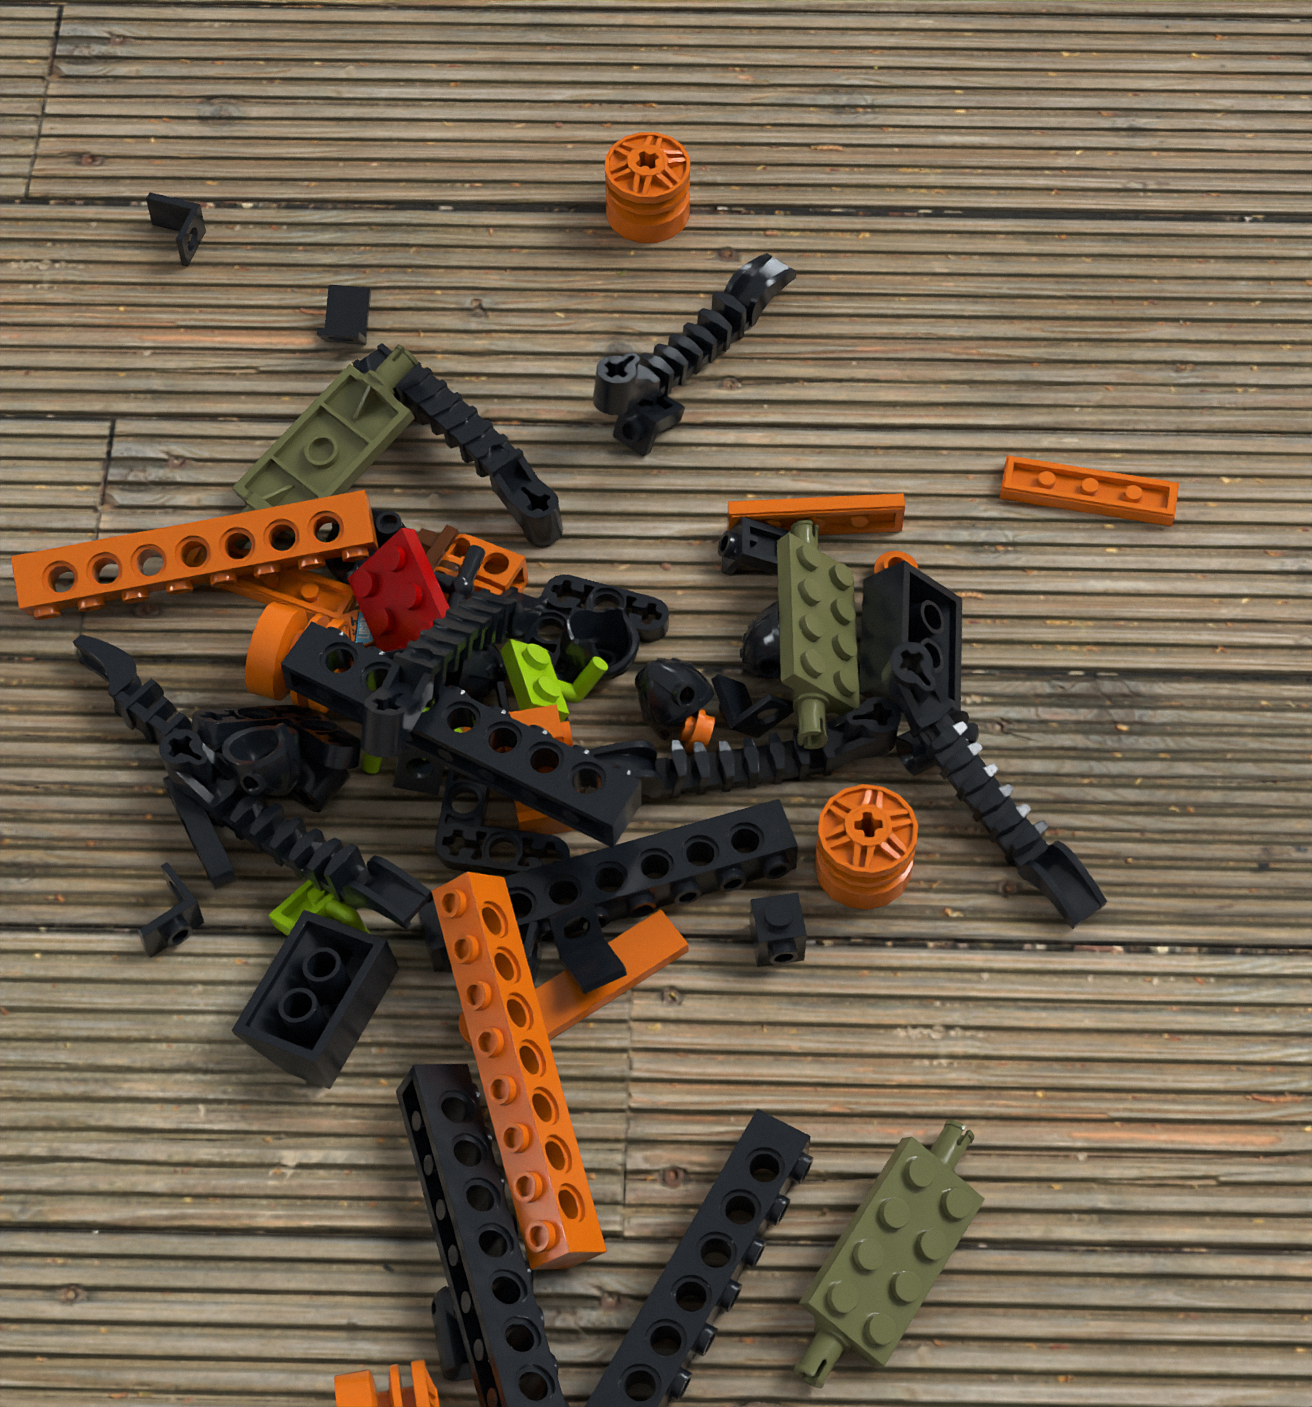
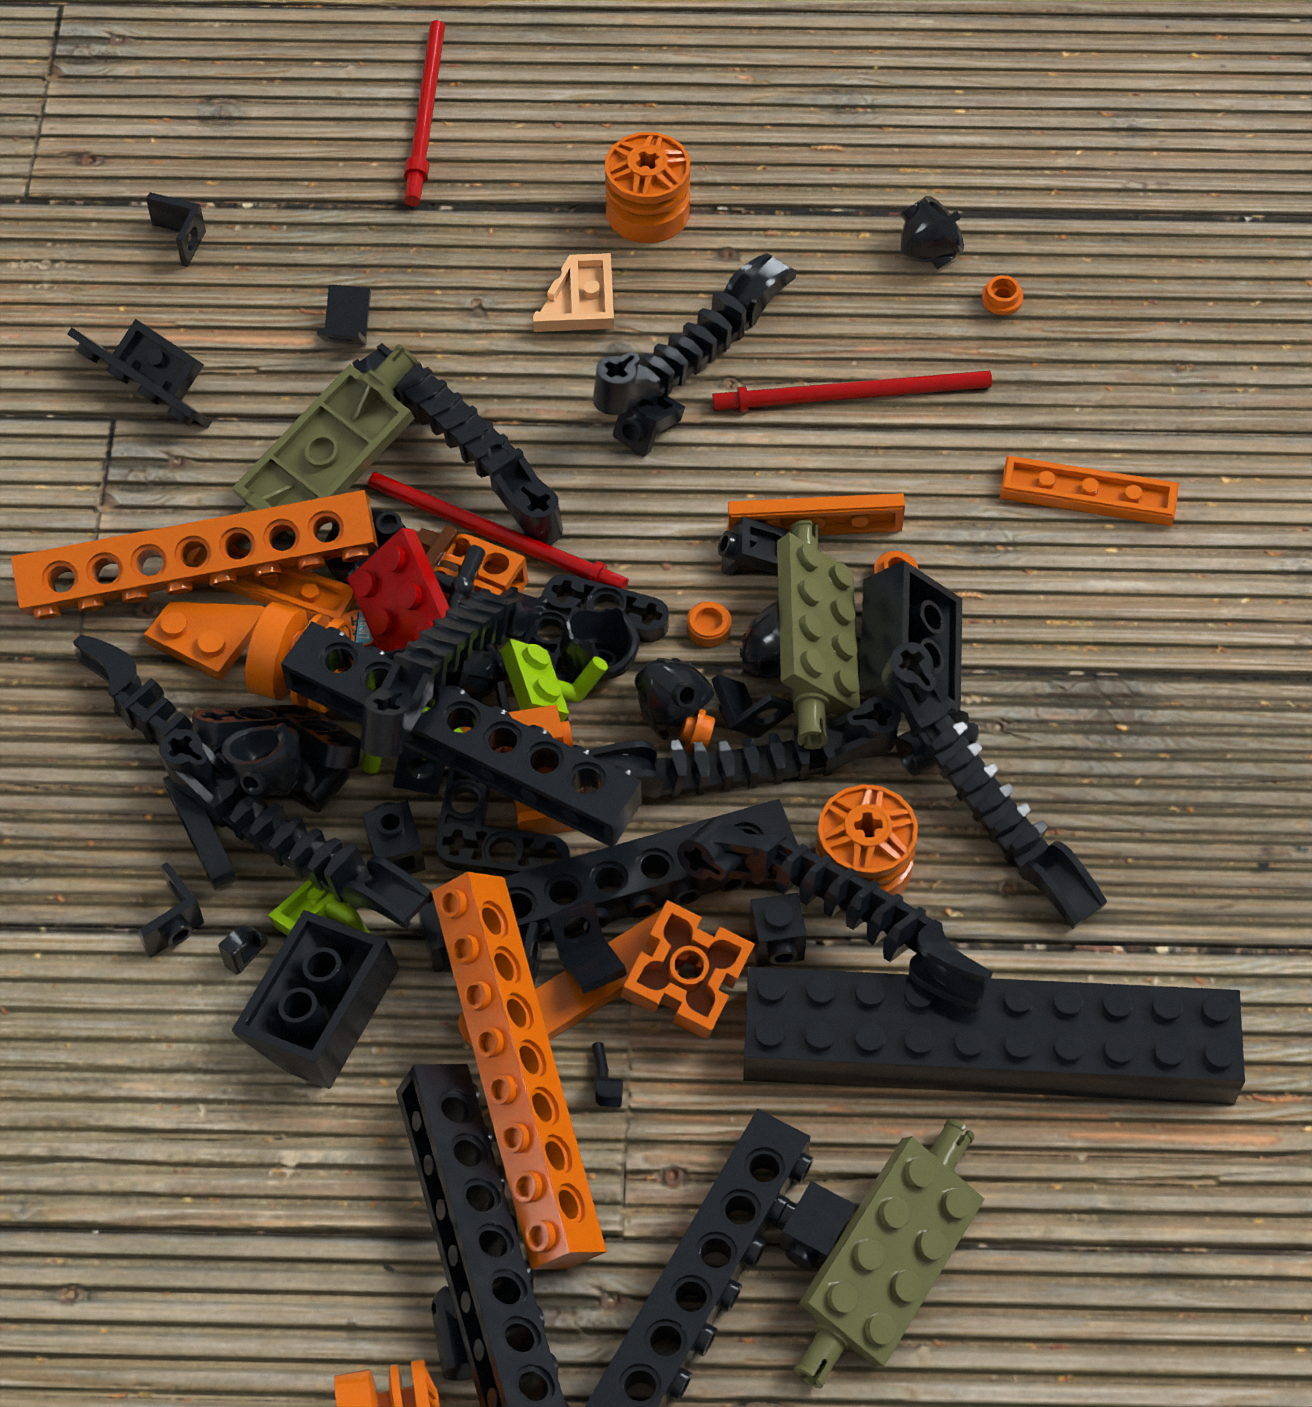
none -> black bracket [67,319,212,428]
none -> orange wing [144,601,265,681]
none -> black tile [218,926,268,975]
none -> black brick [362,800,426,874]
none -> red bar [368,472,629,590]
none -> red bar [404,20,445,206]
none -> light nougat wing [533,253,614,332]
none -> black hand [592,1042,623,1107]
none -> orange brick [620,900,755,1040]
none -> black piece [677,818,993,1010]
none -> orange tile [687,601,731,647]
none -> red bar [712,370,992,413]
none -> black brick [743,967,1245,1104]
none -> black brick [777,1181,856,1270]
none -> black helmet [900,196,964,269]
none -> orange plate [981,275,1024,315]

